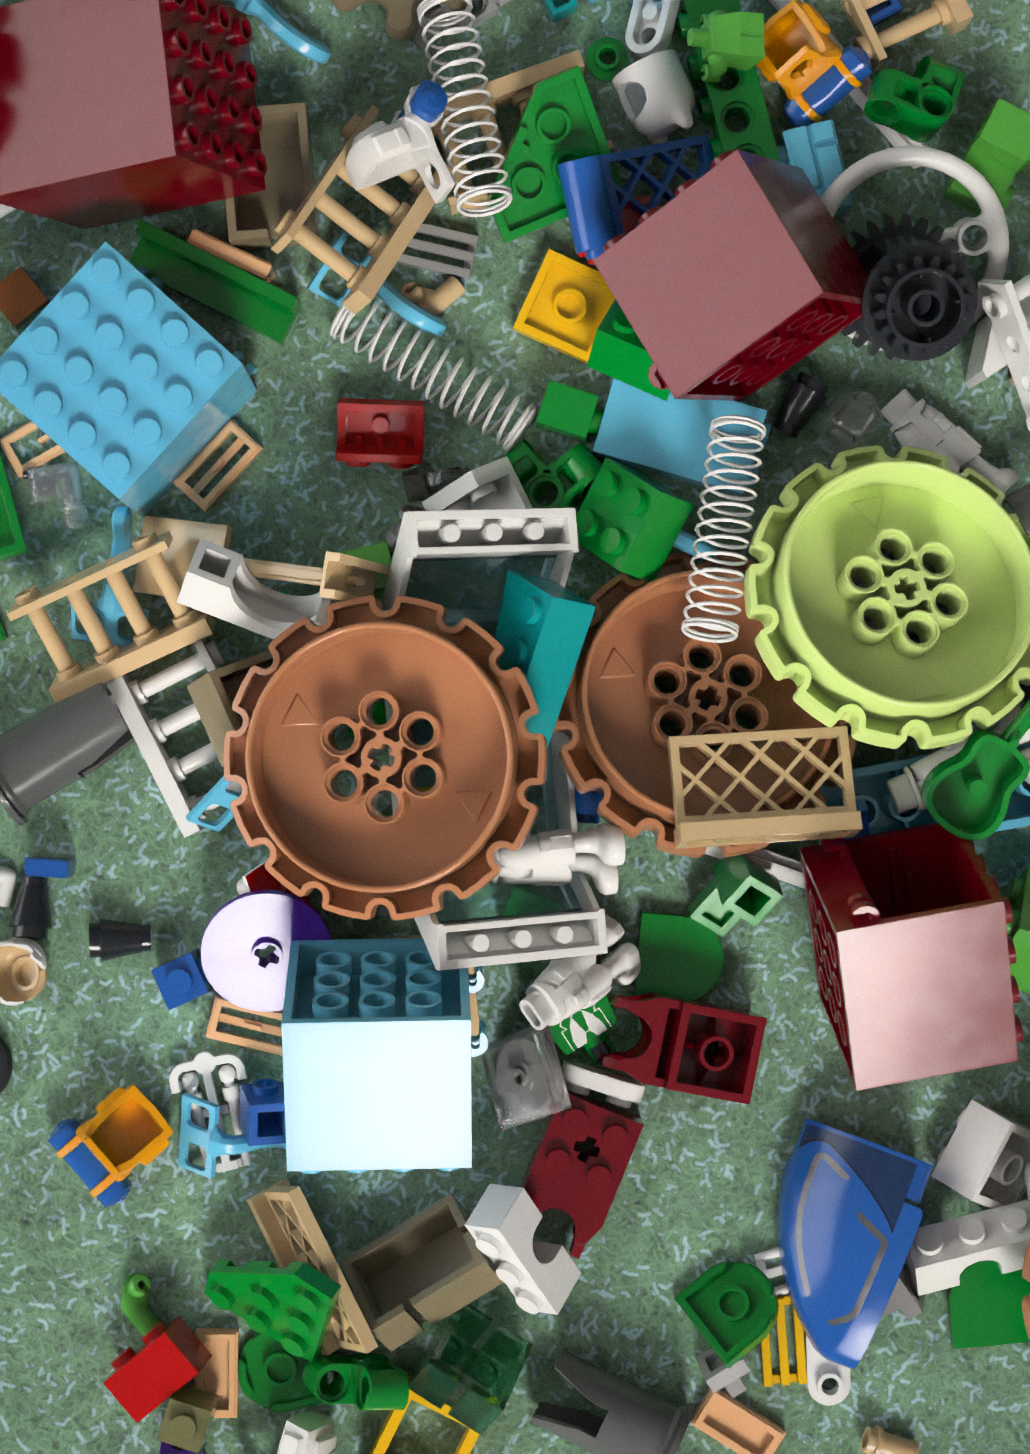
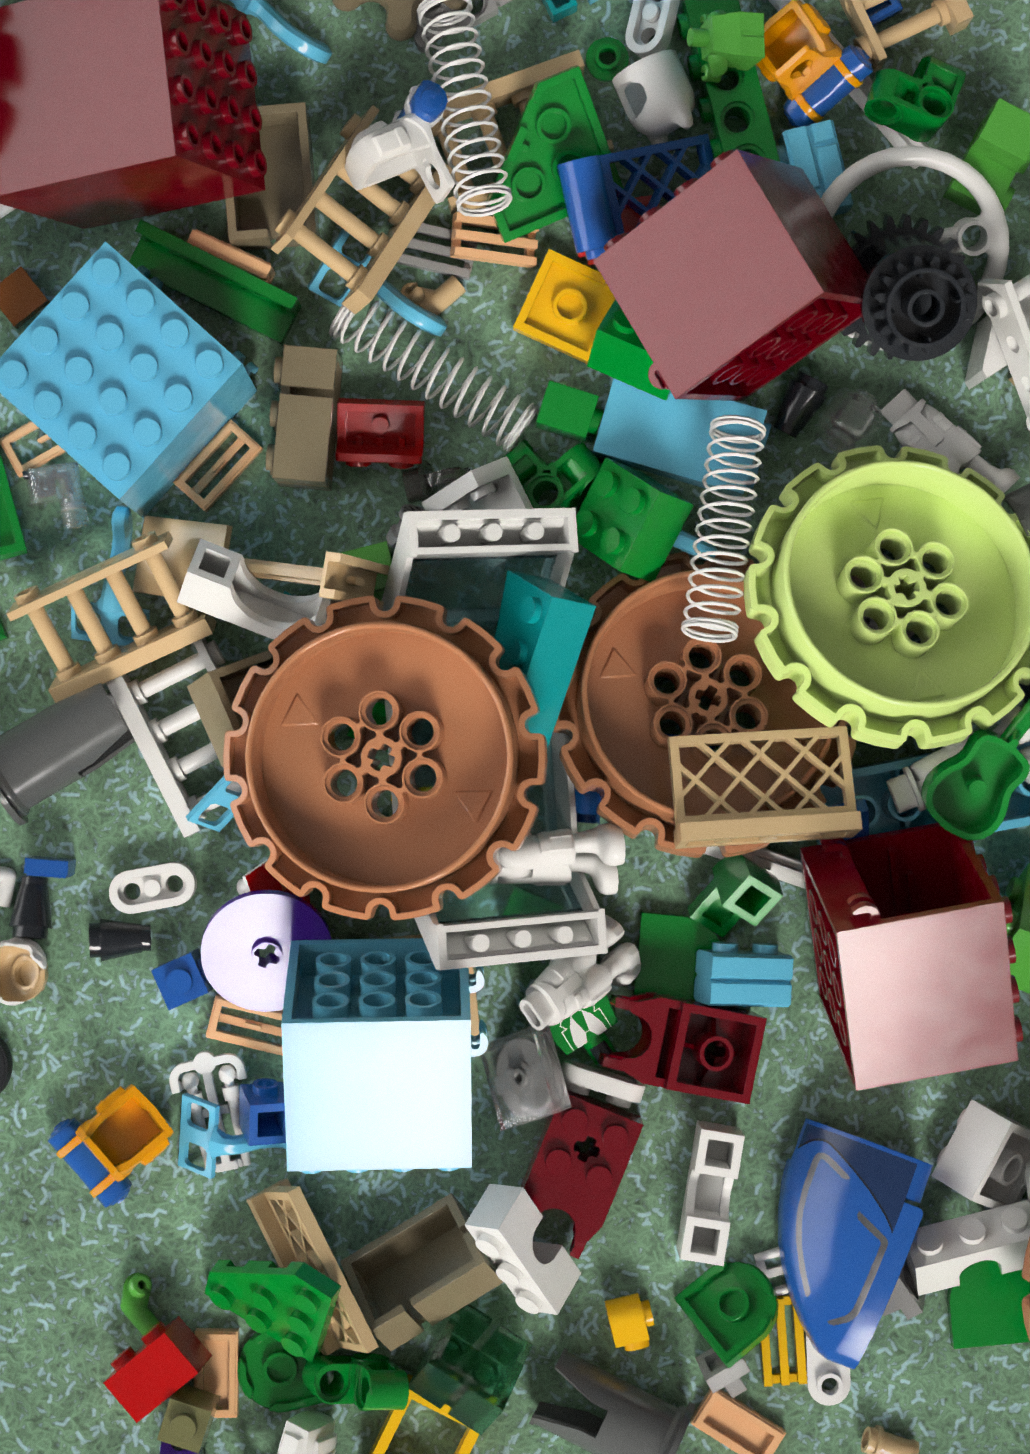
none -> white plate [109,862,197,914]
none -> dark tan piece [266,345,343,491]
none -> light nougat tile [450,211,539,268]
none -> yellow plate [604,1293,655,1351]
none -> white arch [676,1120,745,1266]
none -> medium azure brick [694,941,794,1007]

